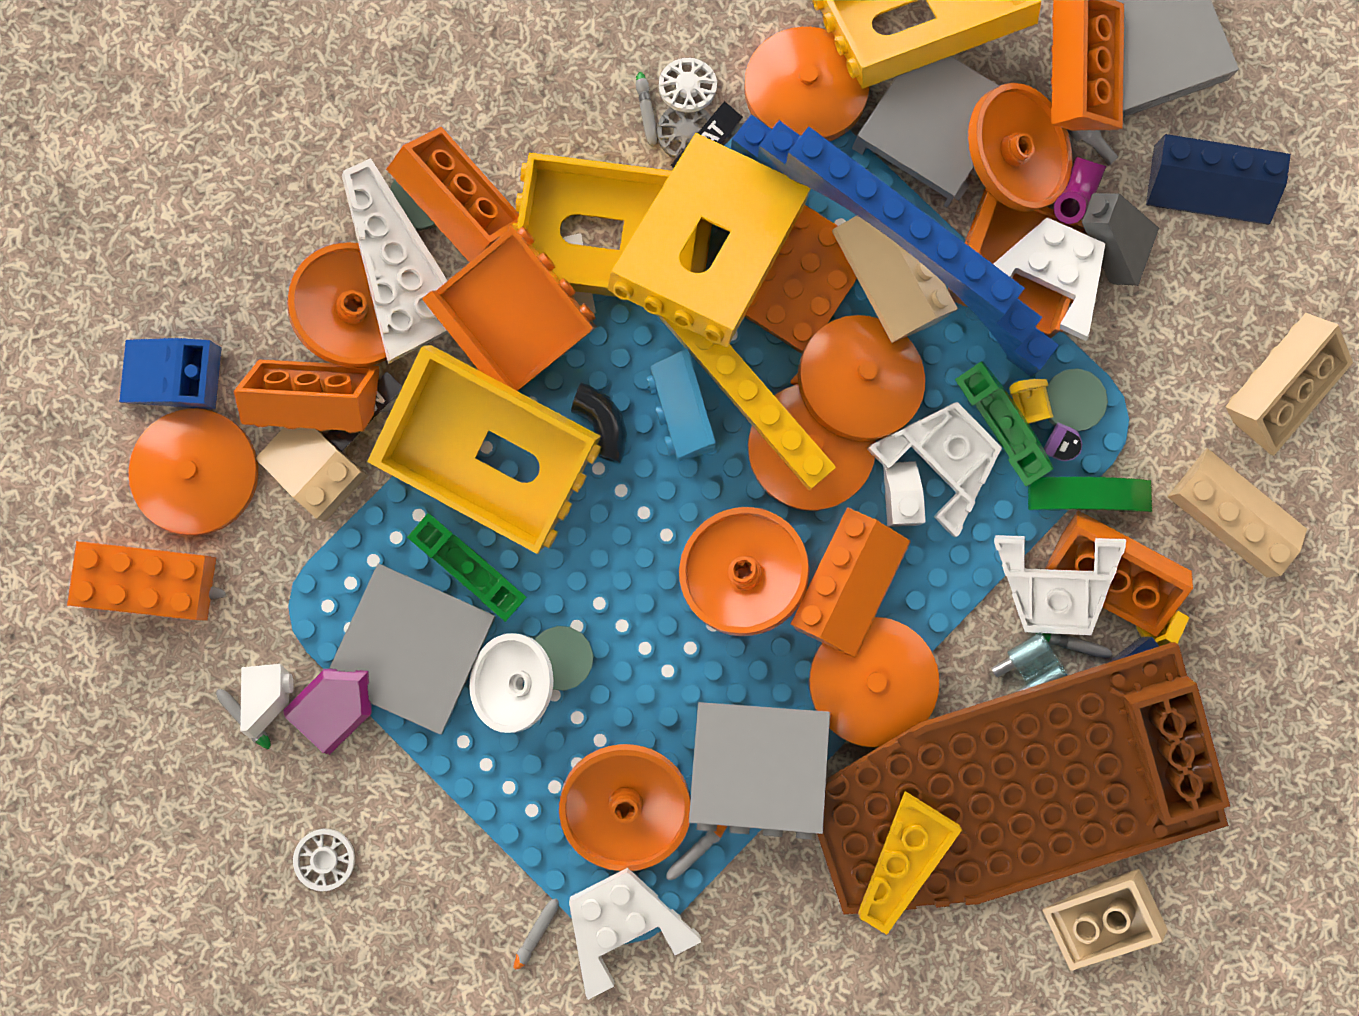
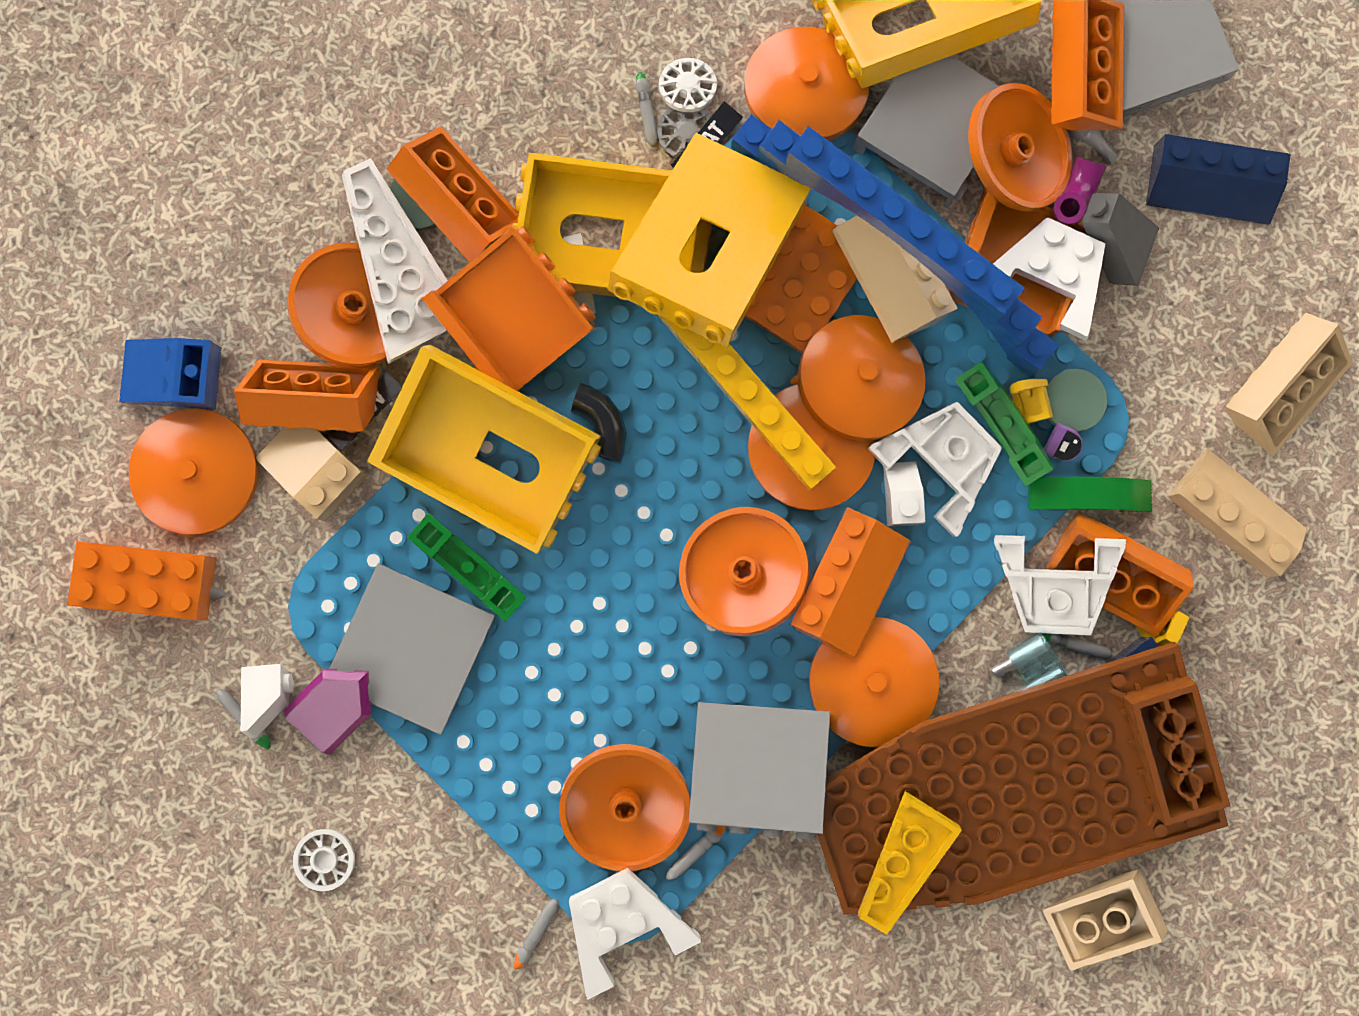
white dish [470,634,553,733] -> none
sand green tile [535,626,594,691] -> none
dark azure slope [646,349,716,462] -> none

